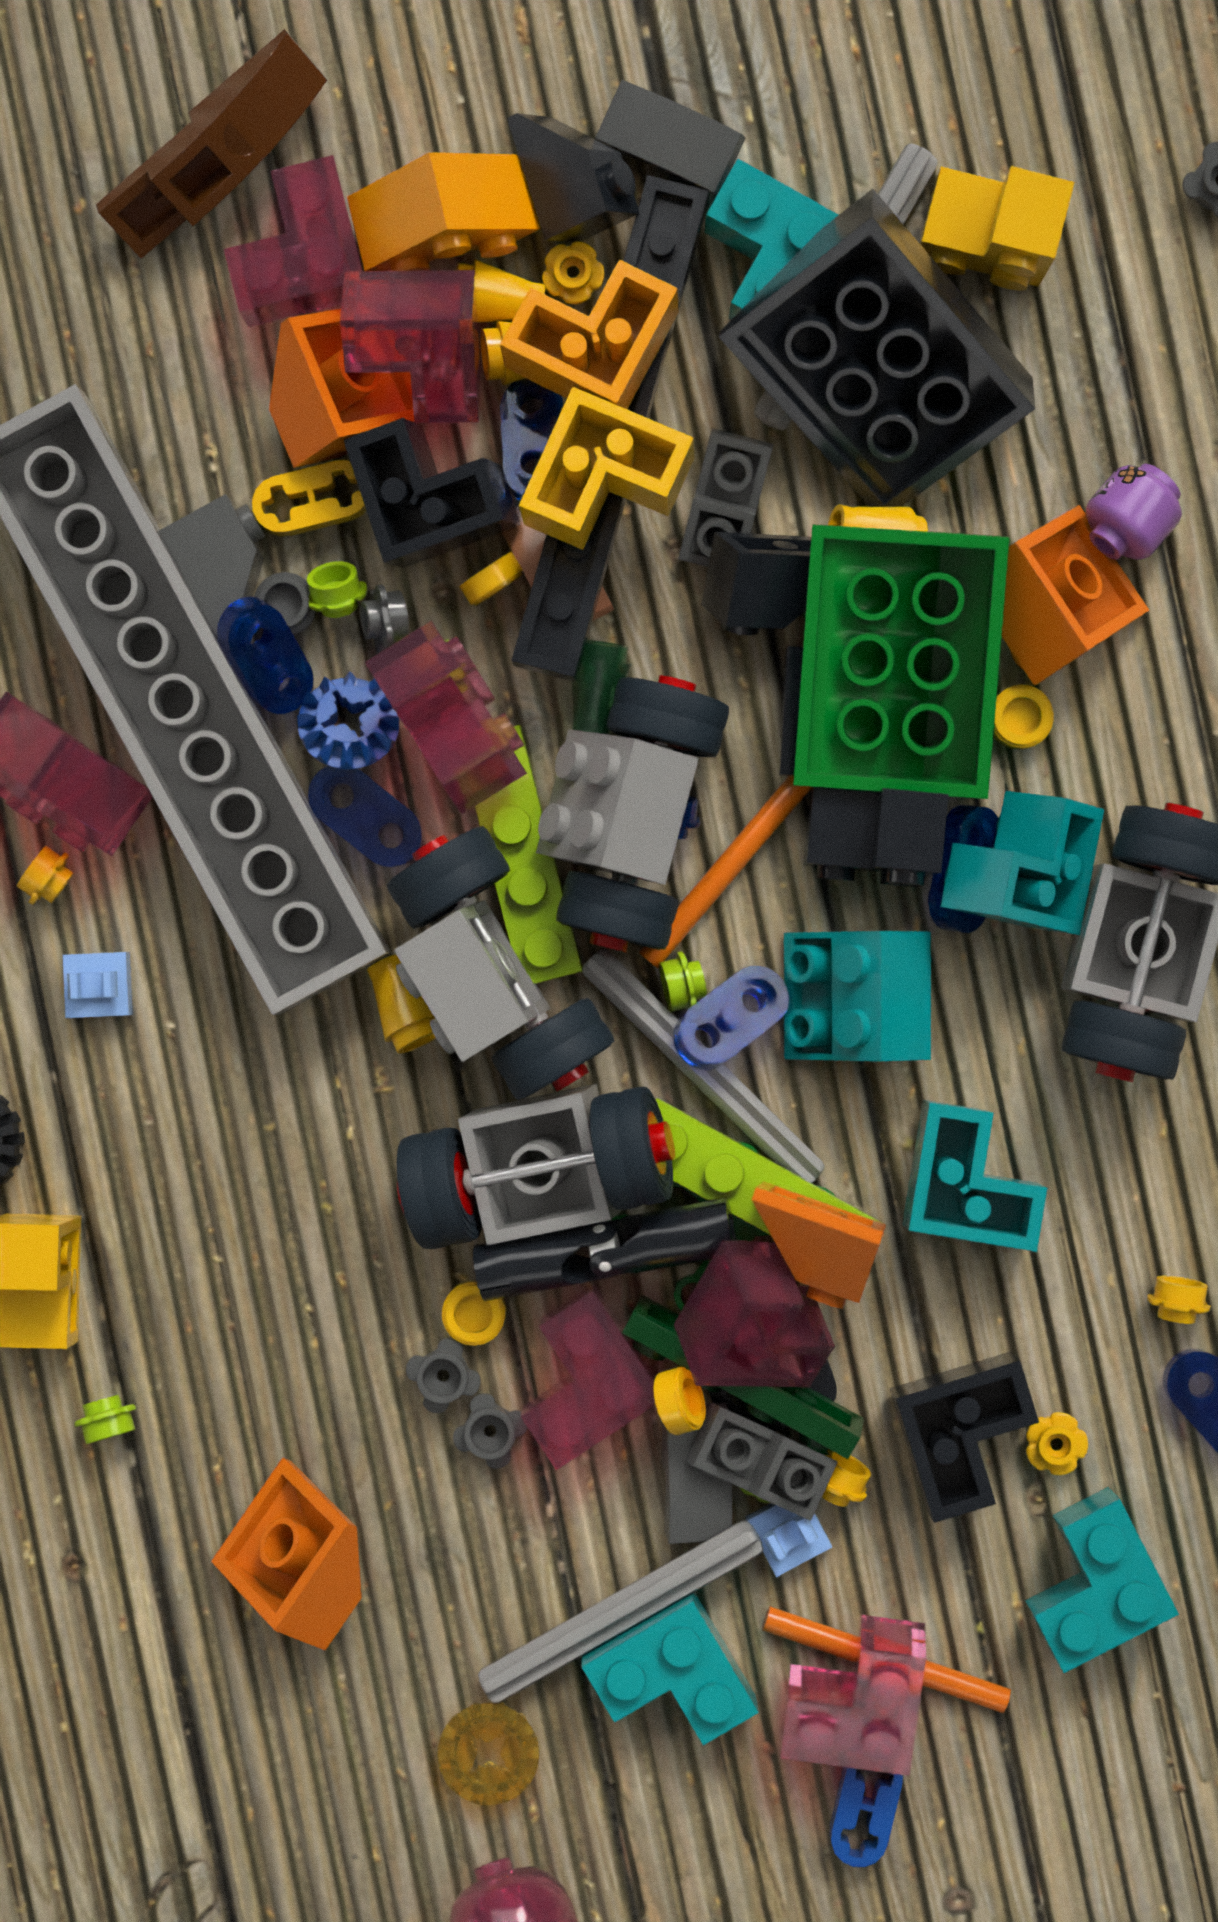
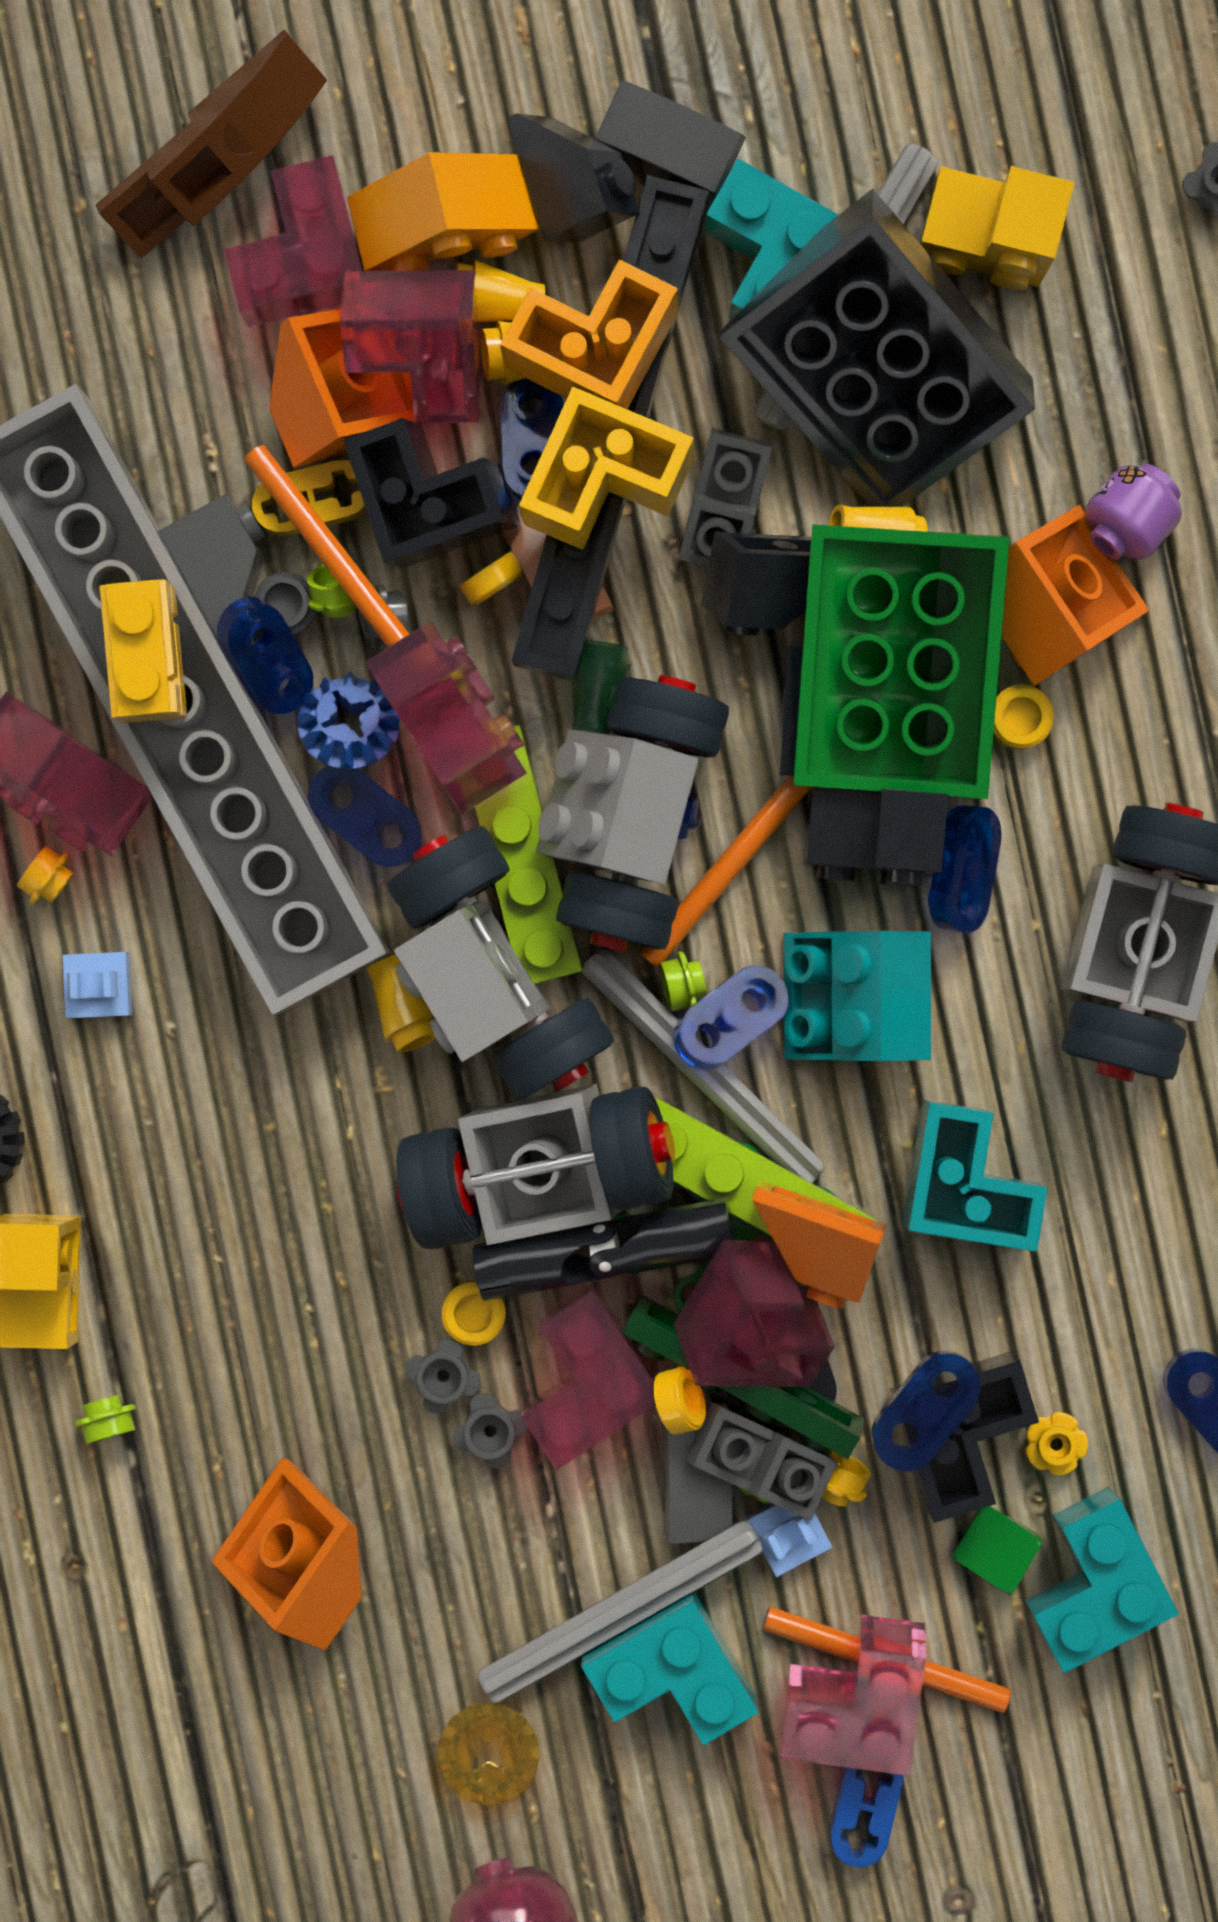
yellow plate [542,241,605,305] -> none
teal brick [940,791,1105,935] -> none
yellow plate [1147,1275,1211,1324] -> none
none -> yellow brick [100,579,187,723]
none -> orange bar [244,445,416,658]
none -> clear blue plate [871,1351,980,1471]
none -> green slope [951,1506,1043,1595]

